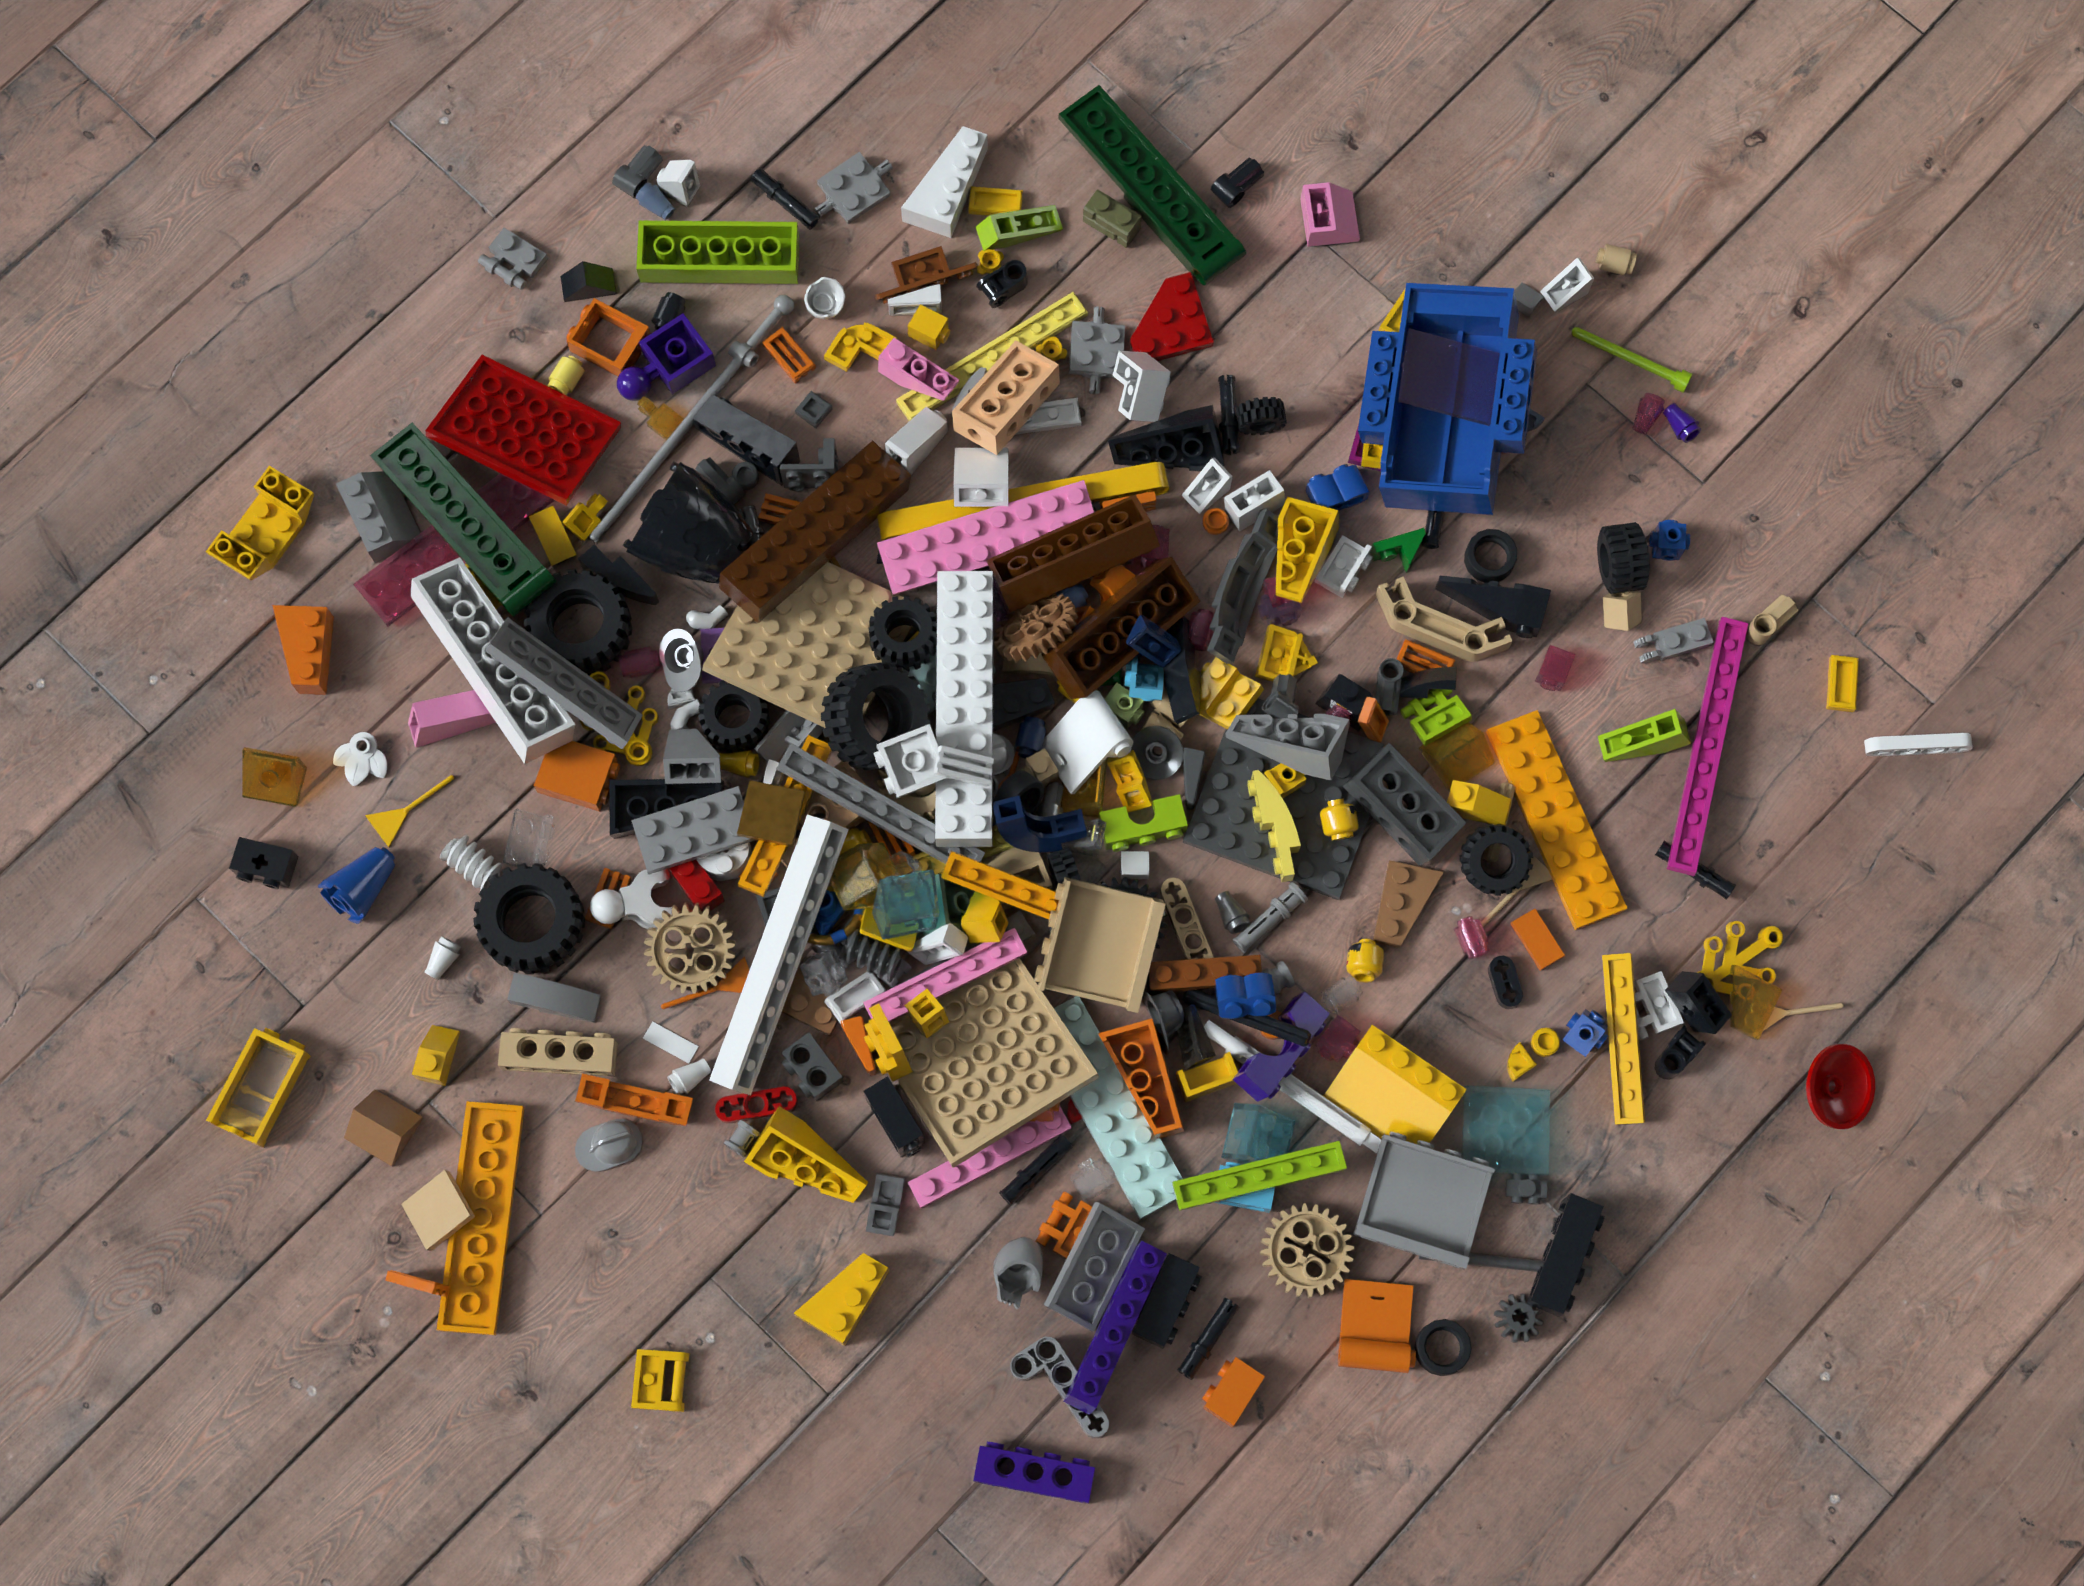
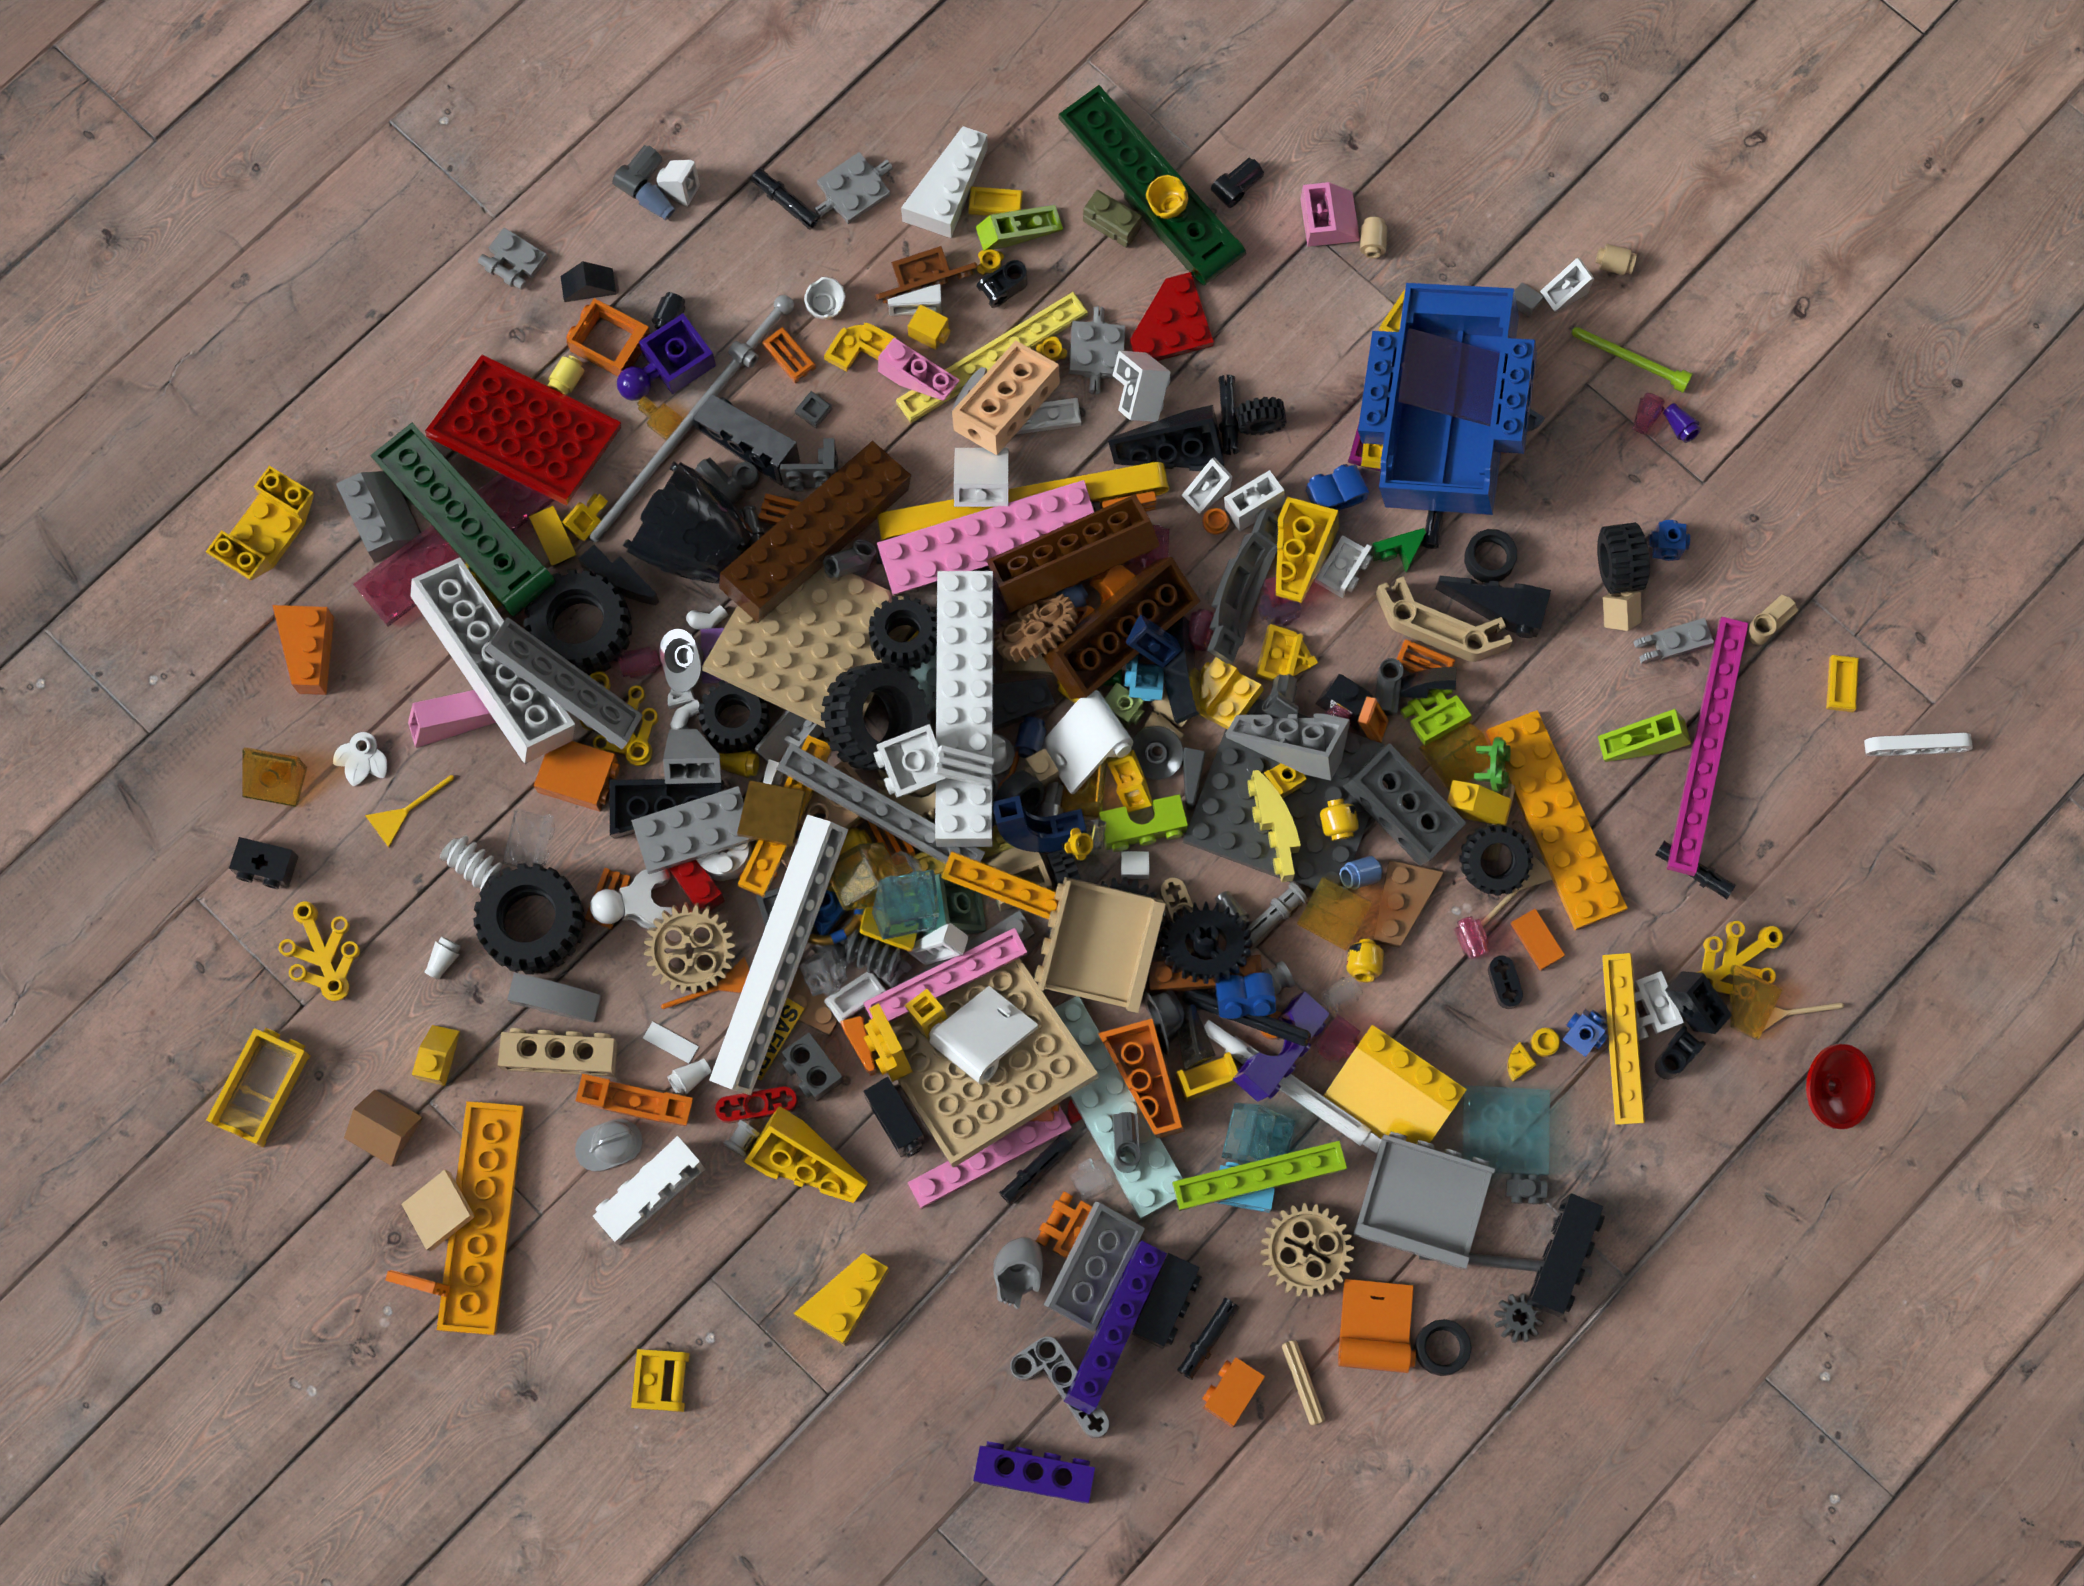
blue cone [318,847,395,924] -> none
lime brick [636,220,799,284] -> none
flat silver slope [866,1173,905,1237] -> none
white slope [885,407,948,475] -> none
yellow slope [961,891,1009,943] -> none
clear pink brick [1535,645,1576,691] -> none
none -> yellow plant [278,901,360,1002]
none -> white wedge [593,1136,706,1245]
none -> sticker [757,998,805,1080]
none -> dark grey piece [823,539,876,578]
none -> white door [929,986,1038,1085]
none -> yellow plate [1064,828,1093,860]
none -> dark grey piece [1113,1112,1141,1173]
none -> yellow hair [1146,175,1188,219]
none -> black gear [1159,901,1253,984]
none -> tan axle [1282,1340,1325,1425]
none -> clear yellow slope [1297,875,1372,951]
none -> medium blue brick [1340,856,1383,889]
none -> tan brick [1360,217,1387,259]
none -> bright green plate [1474,737,1511,792]

